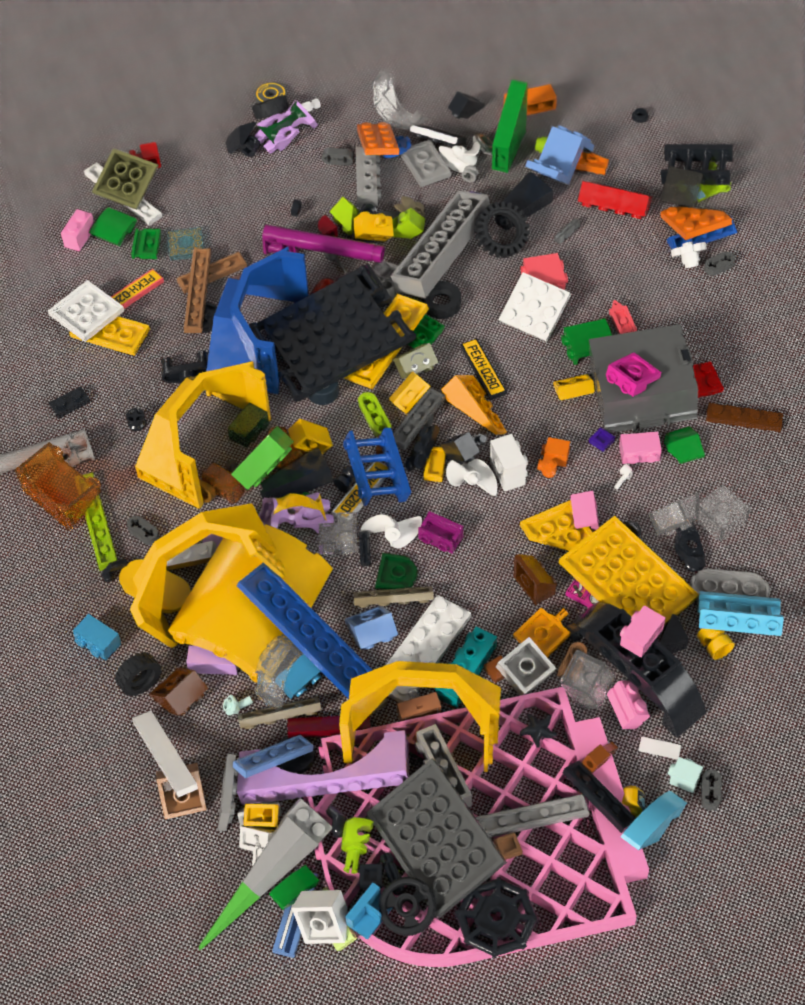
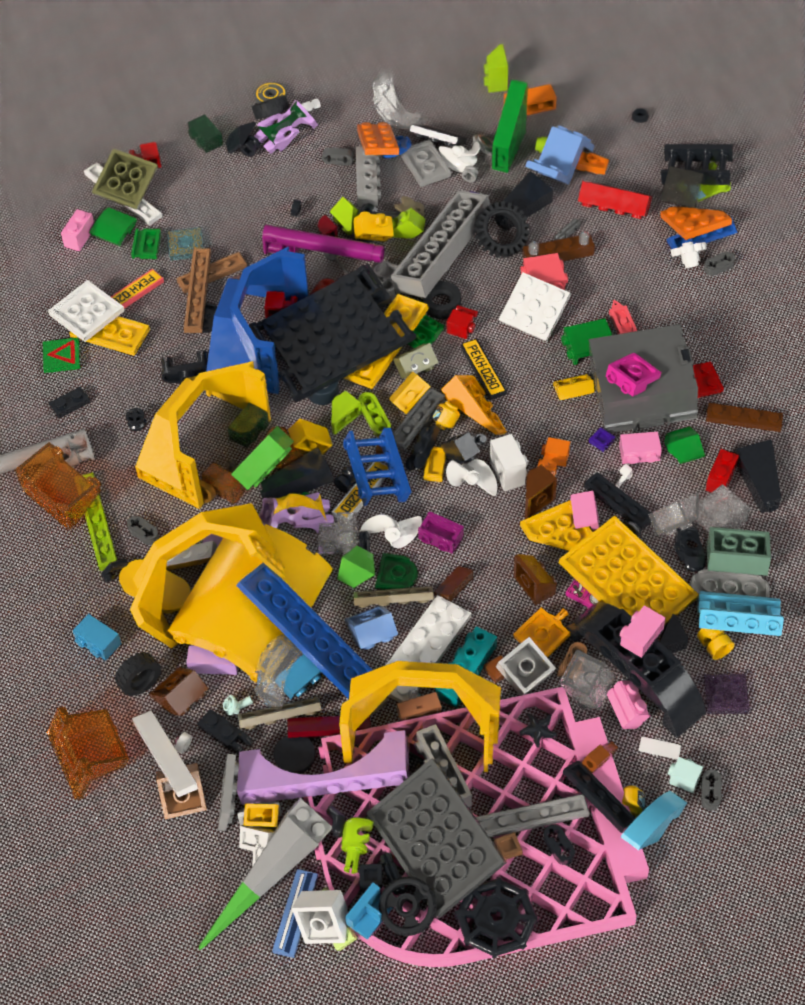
medium blue tile [233,735,313,778] -> none
green slope [269,865,319,910] -> none
black slope [448,91,485,119] -> none
none -> green tile [43,338,81,373]
none -> clear orange windscreen [47,707,129,800]
none -> white tile [175,732,192,754]
none -> clear green brick [187,114,223,153]
none -> black hinge [197,709,253,754]
none -> red brick [264,291,297,318]
none -> lime slope [331,390,362,435]
none -> bright green slope [337,545,375,589]
none -> yellow head [433,401,460,430]
none -> reddish brown slope [433,566,474,602]
none -> red brick [447,305,478,339]
none -> lime slope [483,44,508,93]
none -> reddish brown piece [522,231,595,261]
none -> reddish brown slope [524,464,557,519]
none -> black beam [543,825,575,865]
none -> black plate [584,472,655,531]
none -> clear purple tile [703,674,750,714]
none -> red brick [705,449,739,497]
none -> sand green brick [707,527,771,576]
none -> black slope [735,439,781,513]

